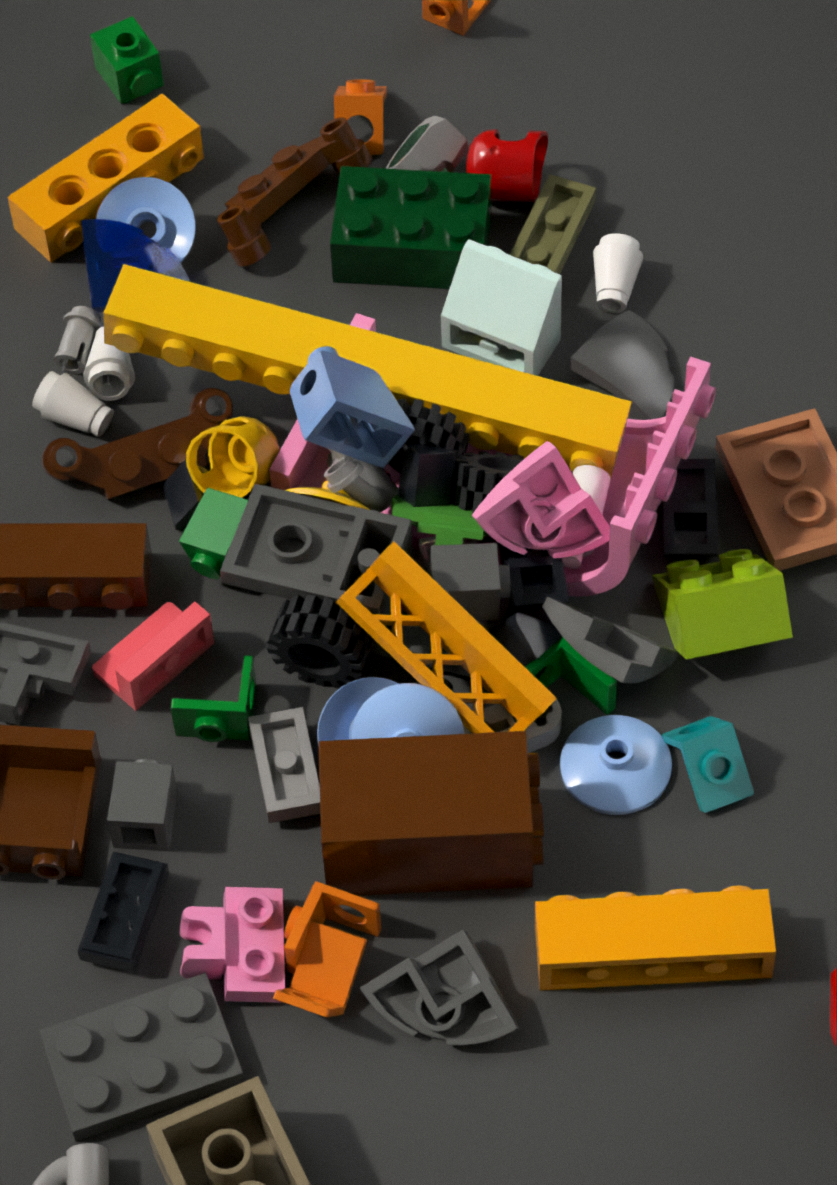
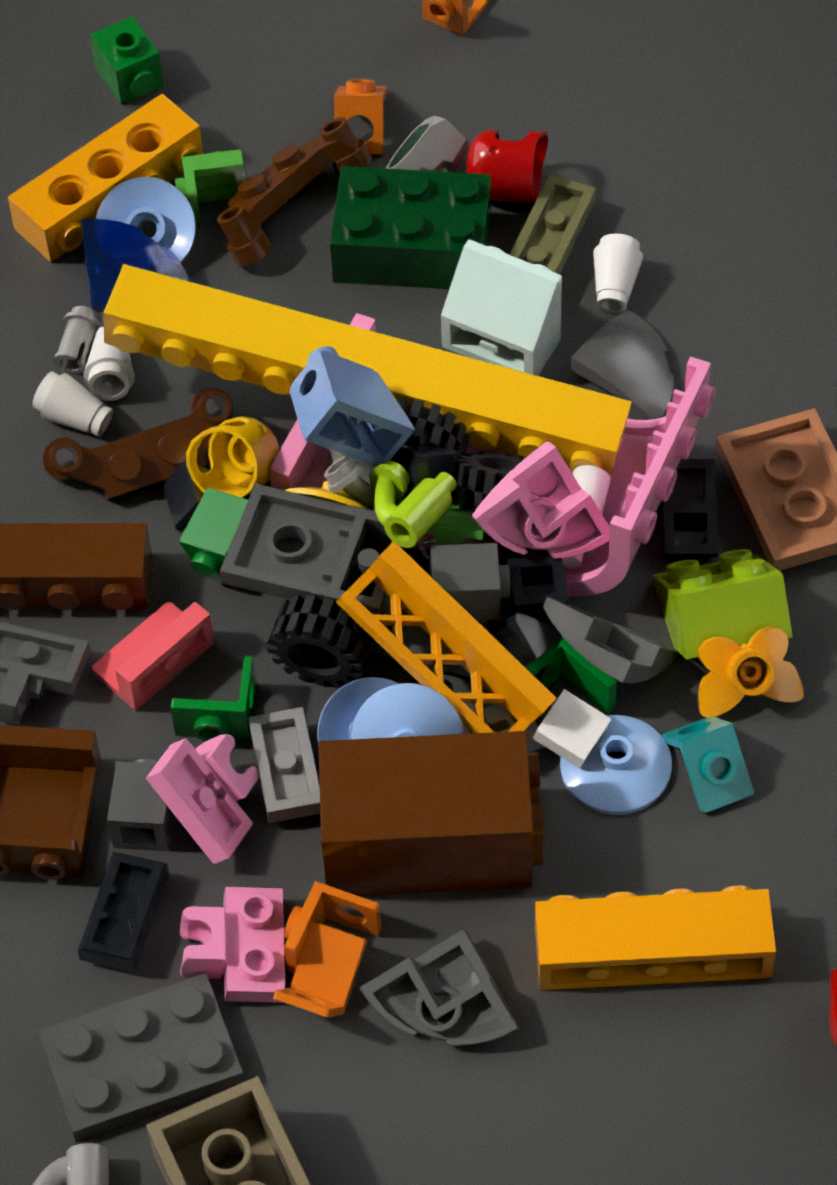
none -> bright pink plate [146,734,259,864]
none -> bright green bracket [175,149,245,224]
none -> lime plant [369,461,457,548]
none -> white tile [533,689,611,768]
none -> light orange animal [697,626,804,718]

